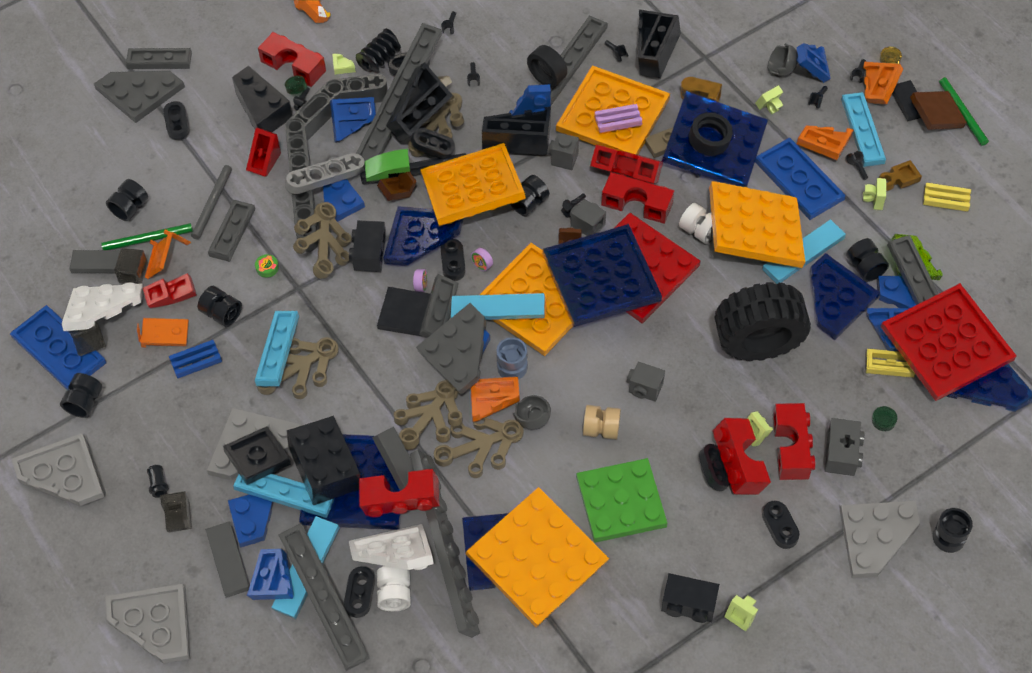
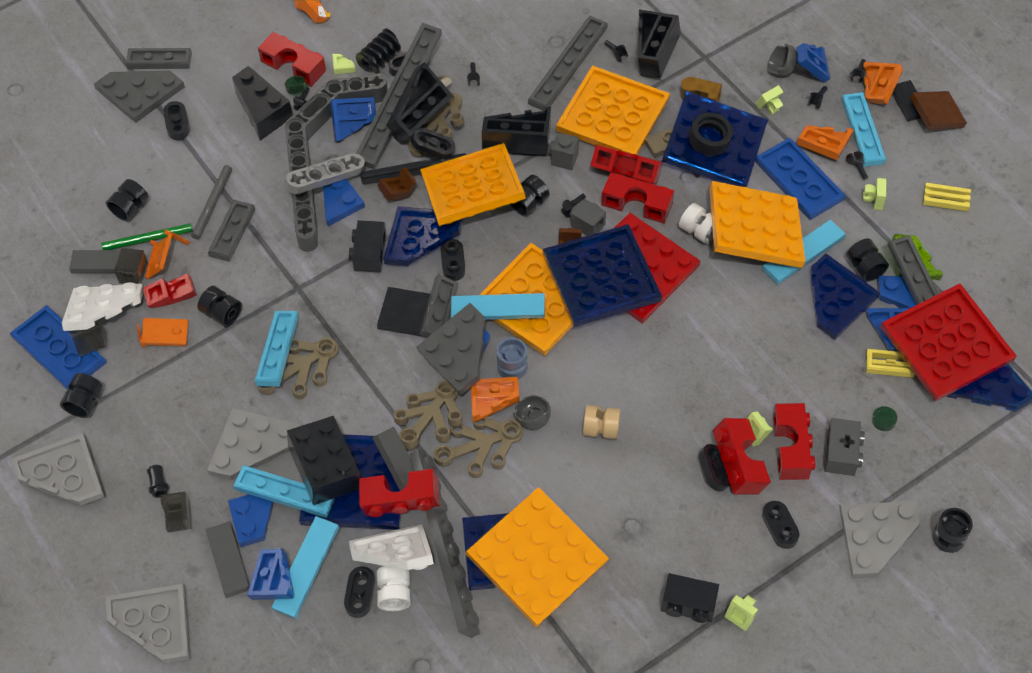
blue tile [169,340,222,379] -> none
black tile [223,426,291,485] -> none
red slope [246,128,281,177] -> none
tile [255,254,279,278] -> none
dark grey tile [278,523,370,671] -> none
dark tan plant [293,202,352,279] -> none
bright green slope [365,149,410,181] -> none
lavender tile [413,269,427,292] -> none
black hand [441,11,456,34] -> none
tile [471,248,493,271] -> none
blue wing [509,85,551,116] -> none
black tyre [527,45,568,88] -> none
bright green plate [576,458,667,543] -> none
lavender tile [595,104,642,133] -> none
dark grey brick [626,361,665,402] -> none
black tyre [714,282,811,361] -> none
pearl gold plate [879,160,922,191] -> none
clear yellow tile [880,47,902,64] -> none
green bar [939,77,989,146] -> none

